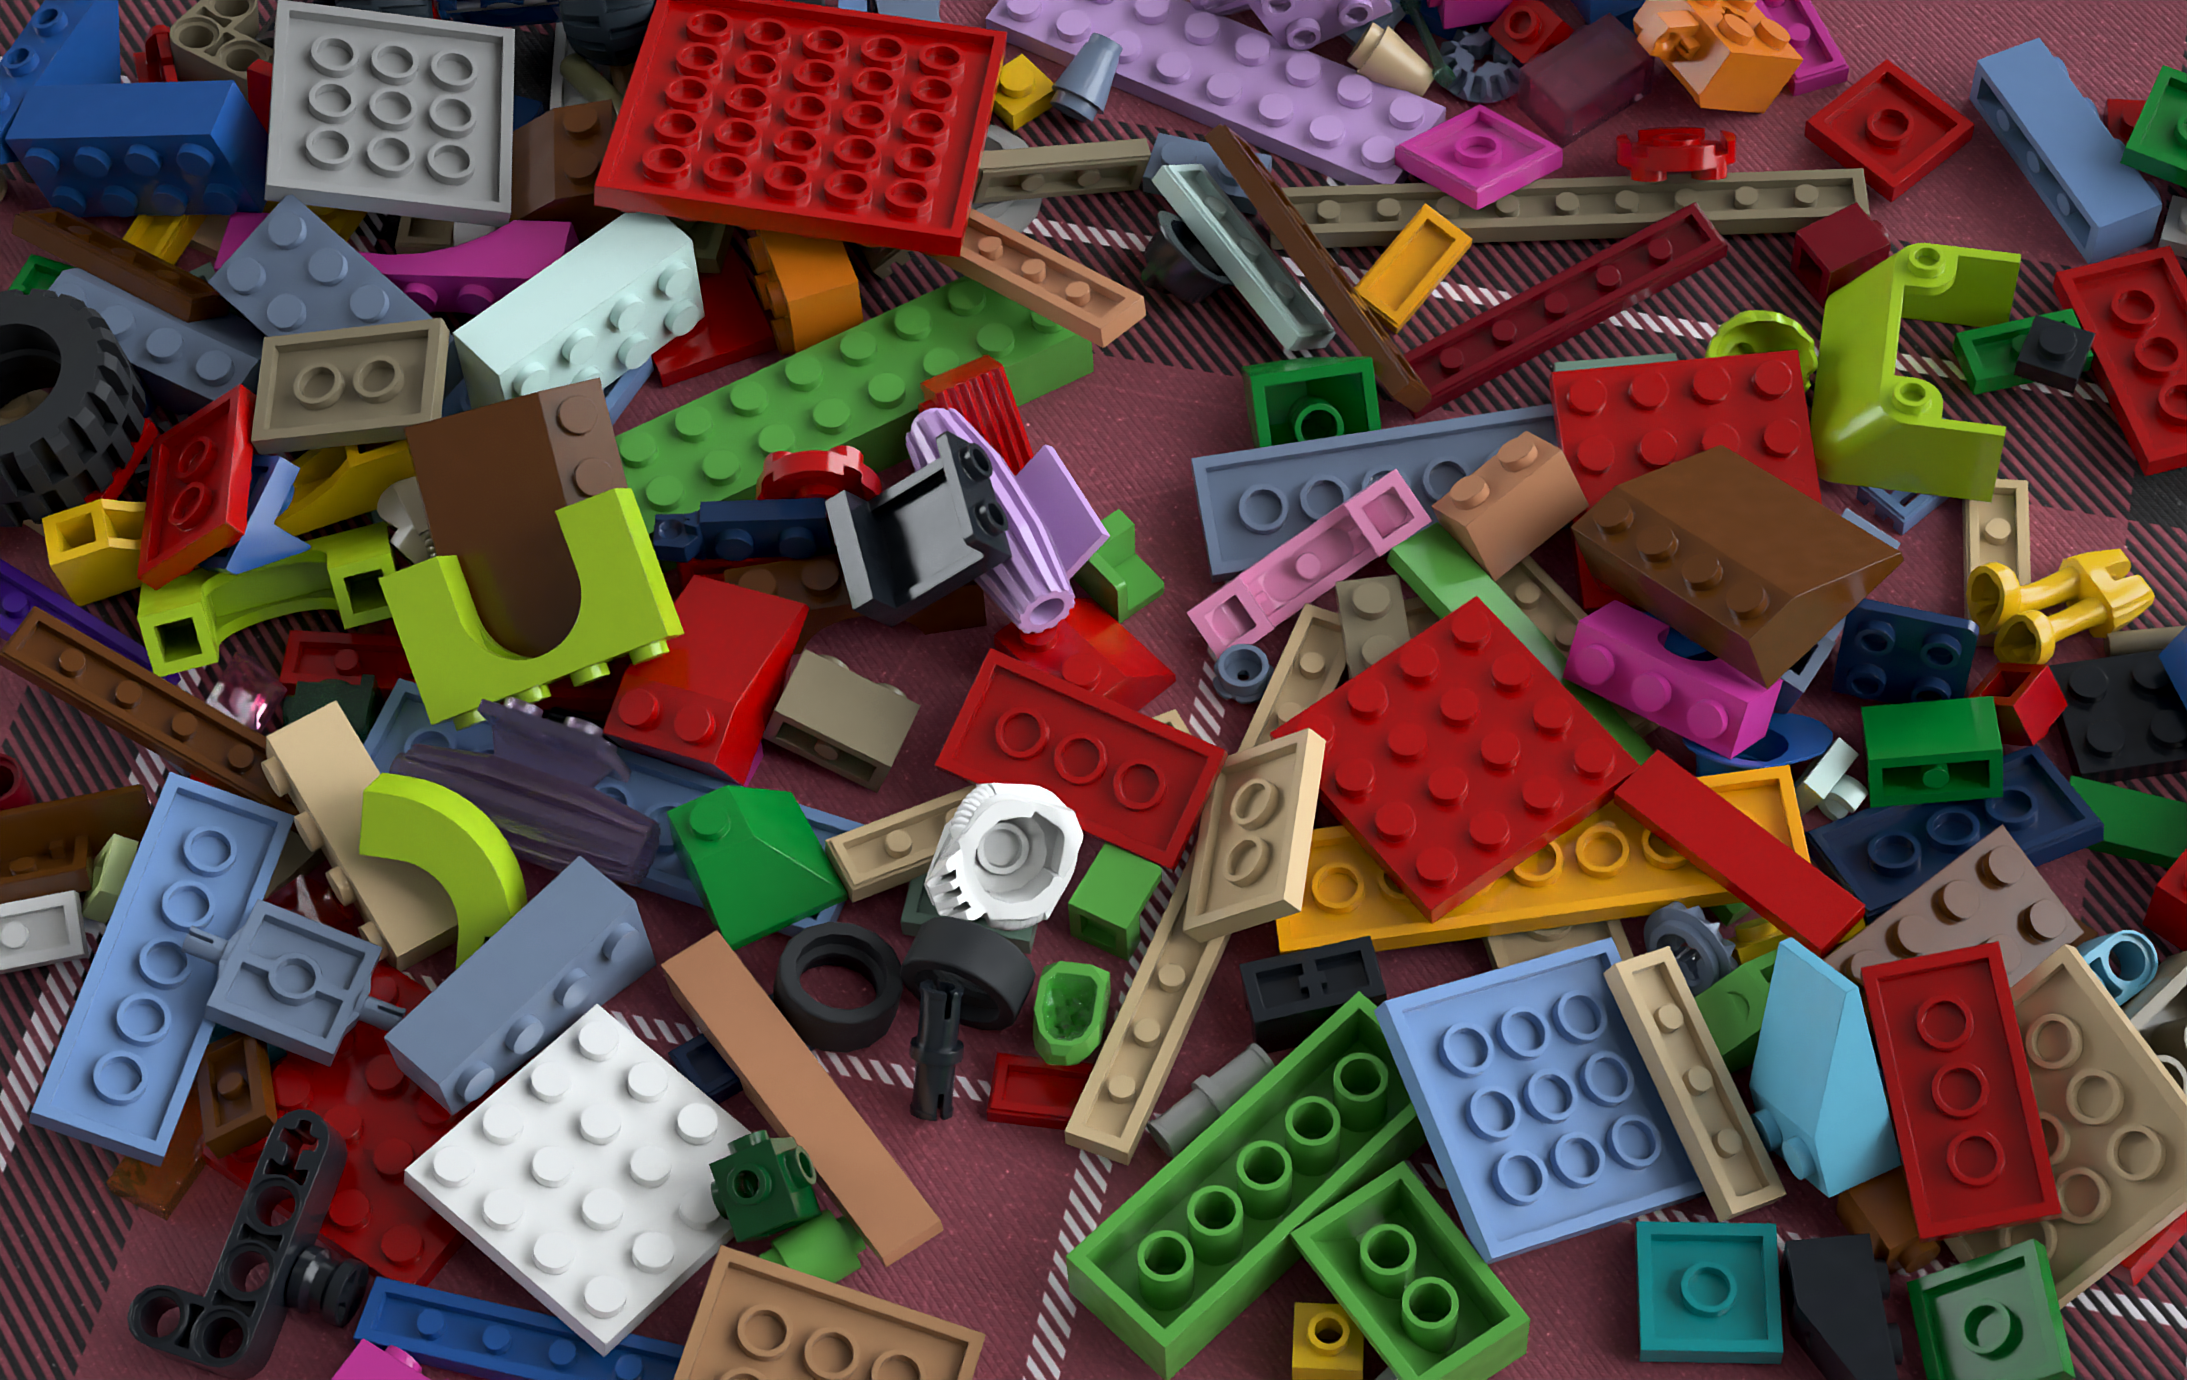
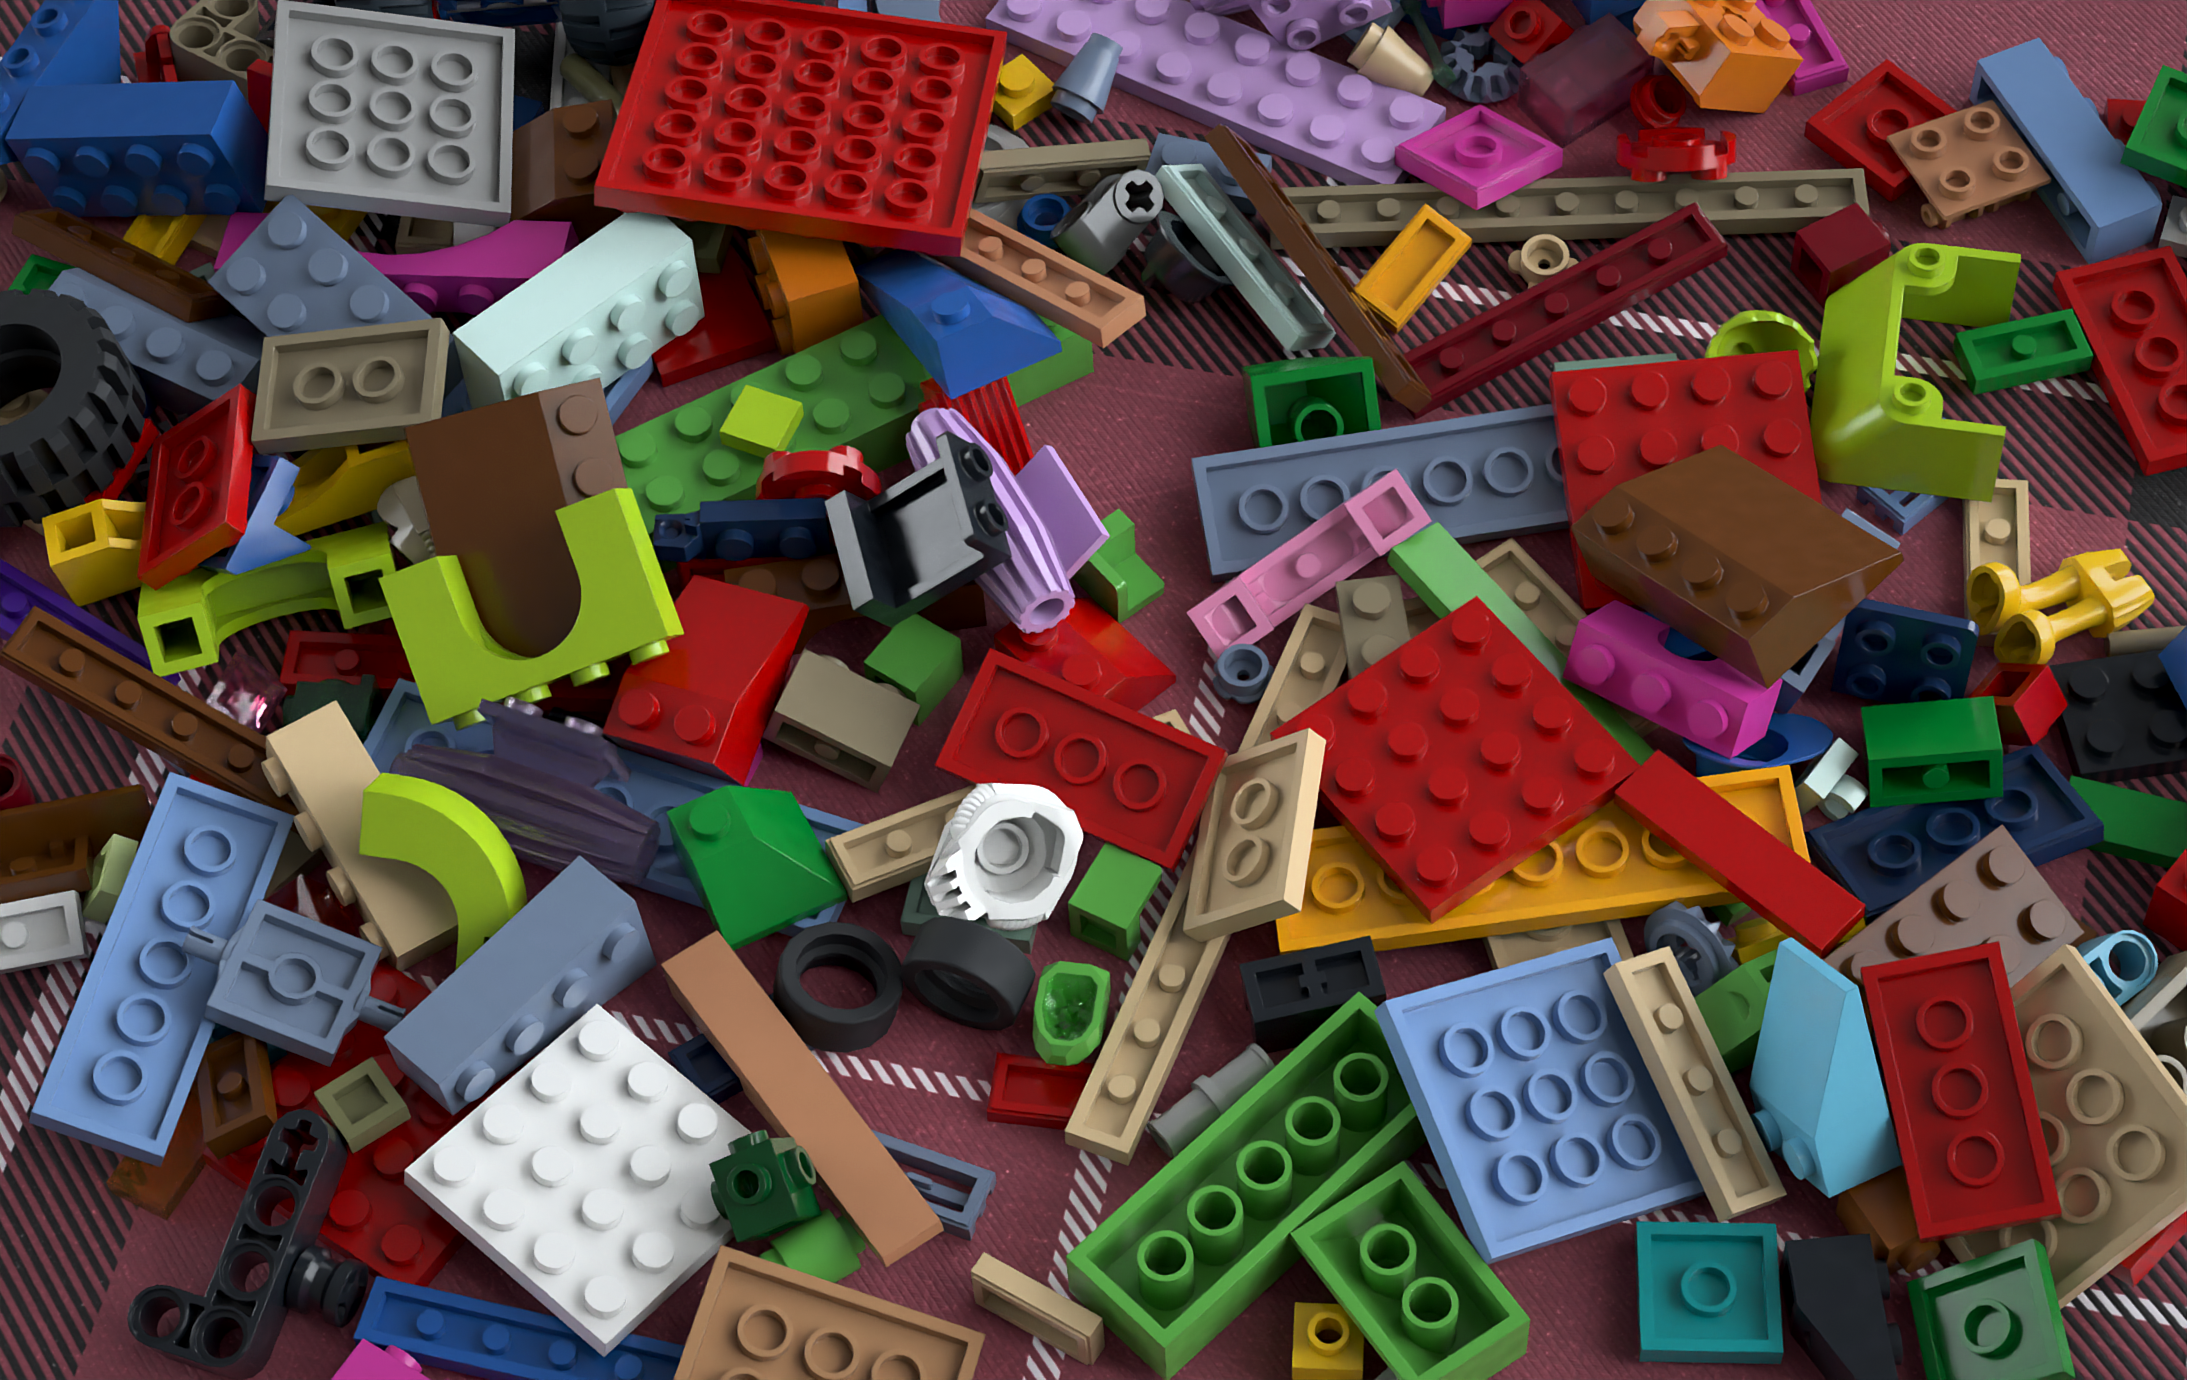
black pin [909,979,964,1121] -> none
nougat brick [1431,431,1589,582] -> none
black plate [2014,315,2096,394] -> none
none -> olive plate [314,1057,411,1154]
none -> lime tile [719,385,804,458]
none -> blue wedge [853,249,1062,400]
none -> bright green panel [863,614,964,726]
none -> sand blue tile [872,1130,997,1241]
none -> tan tile [971,1252,1105,1365]
none -> blue plate [1017,194,1072,250]
none -> dark grey piece [1050,169,1164,275]
none -> tan plate [1508,234,1579,289]
none -> red plate [1630,75,1686,129]
none -> nougat hinge [1887,99,2051,230]

